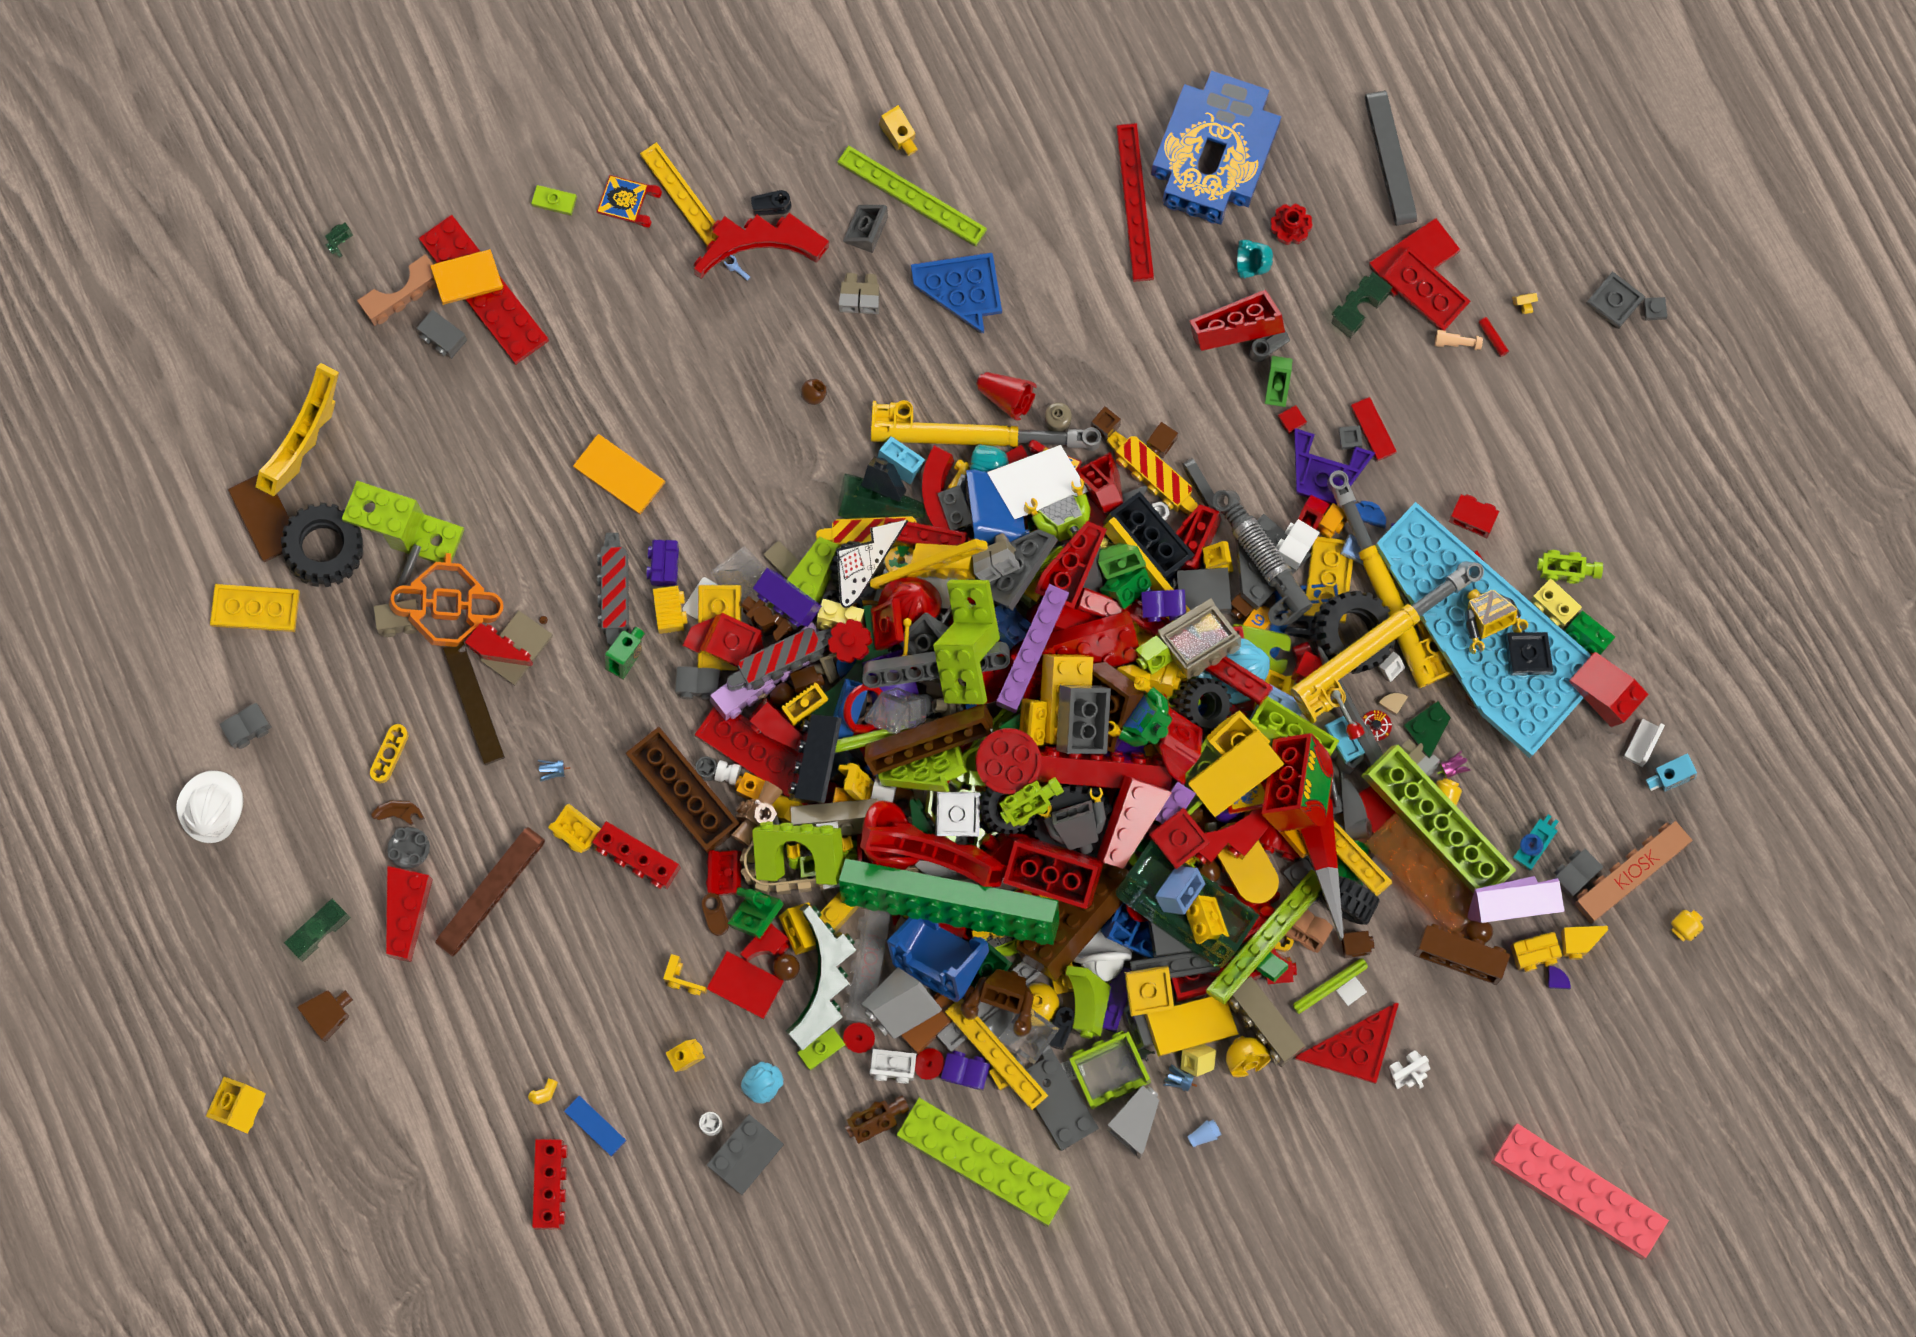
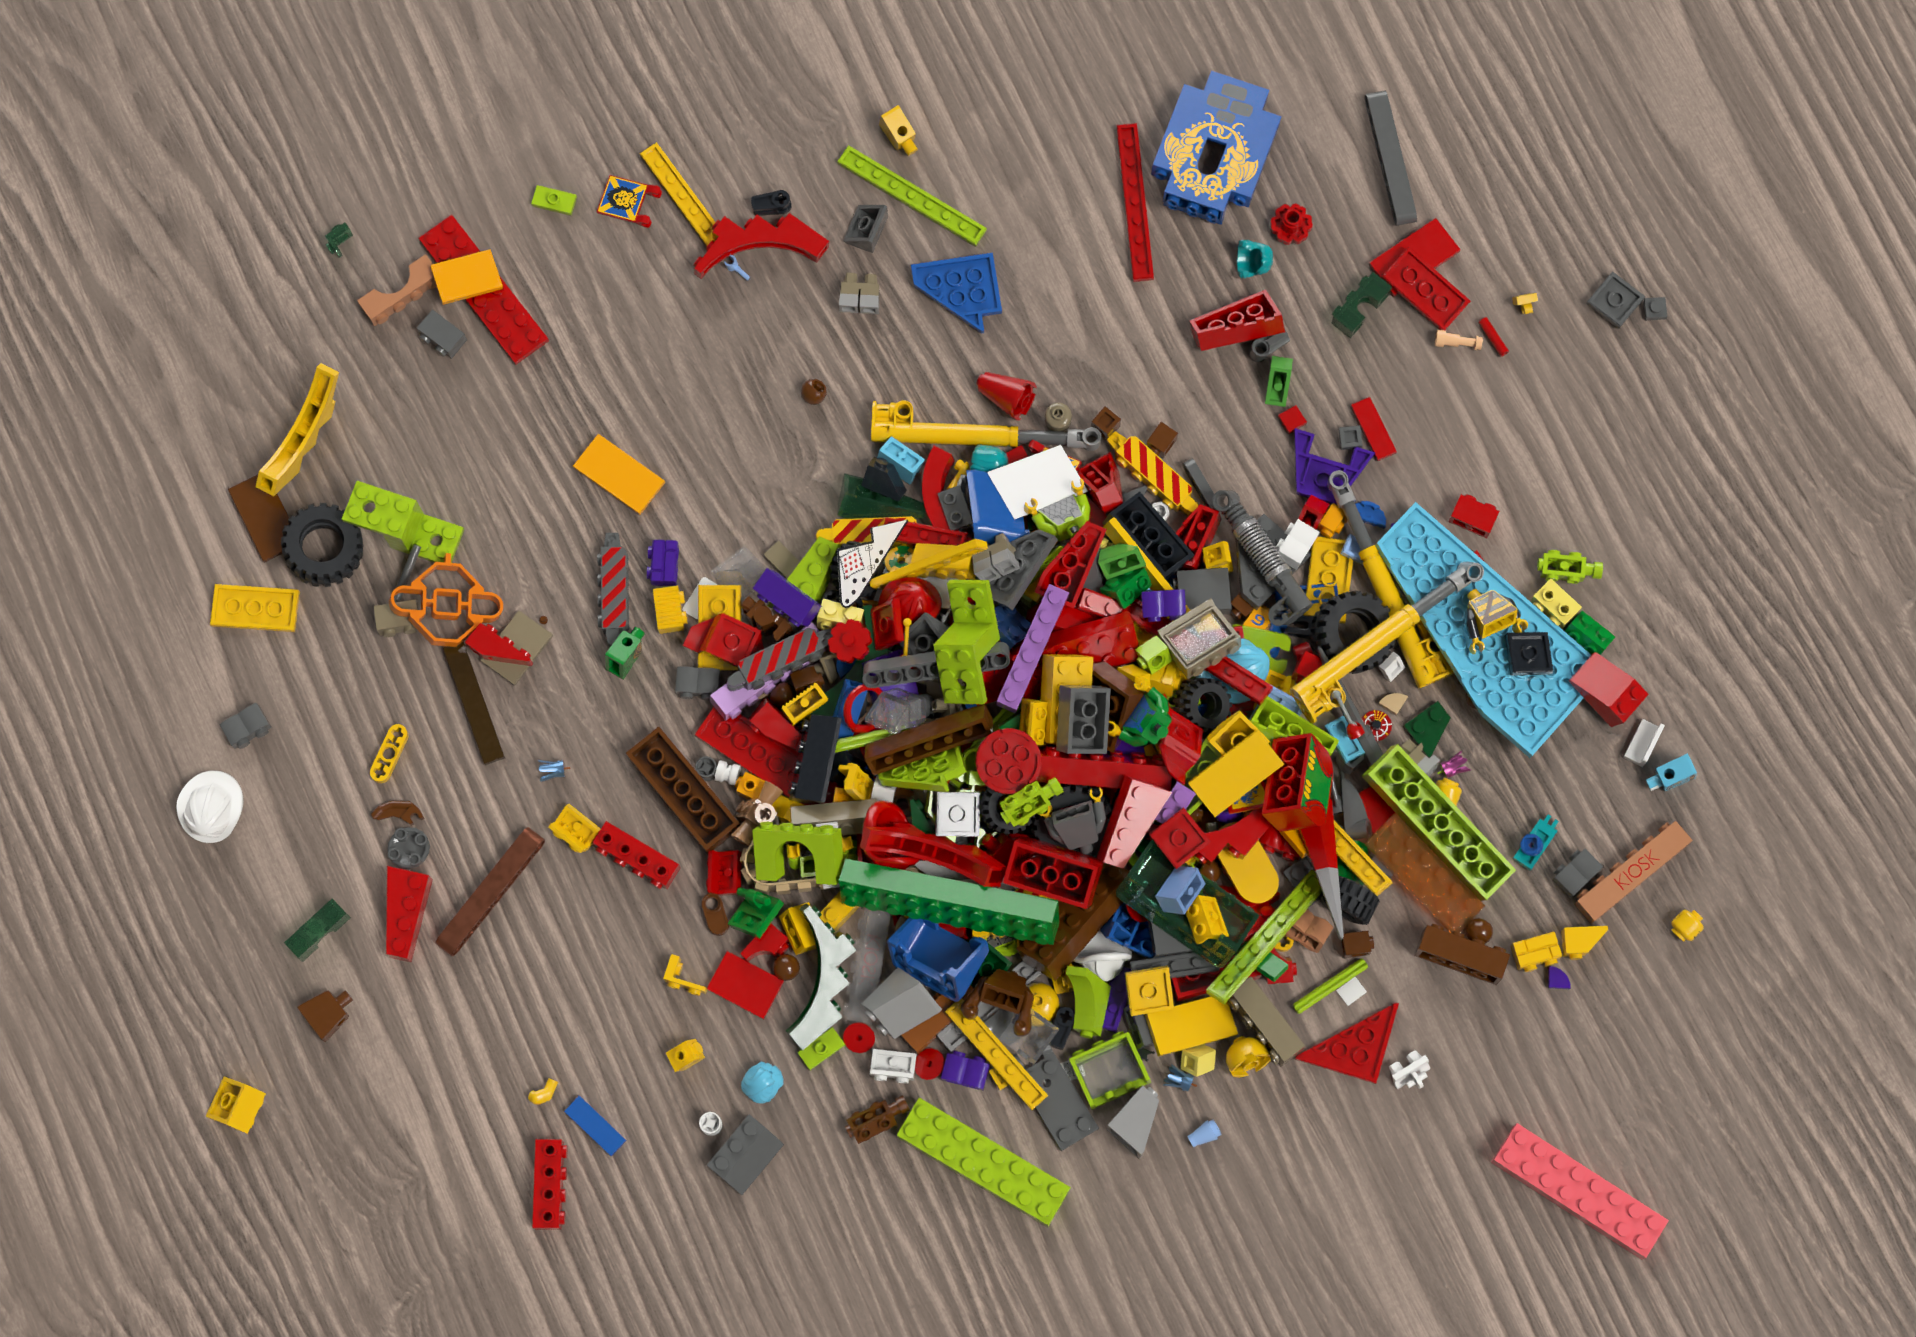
slope [1467,876,1564,923] -> none

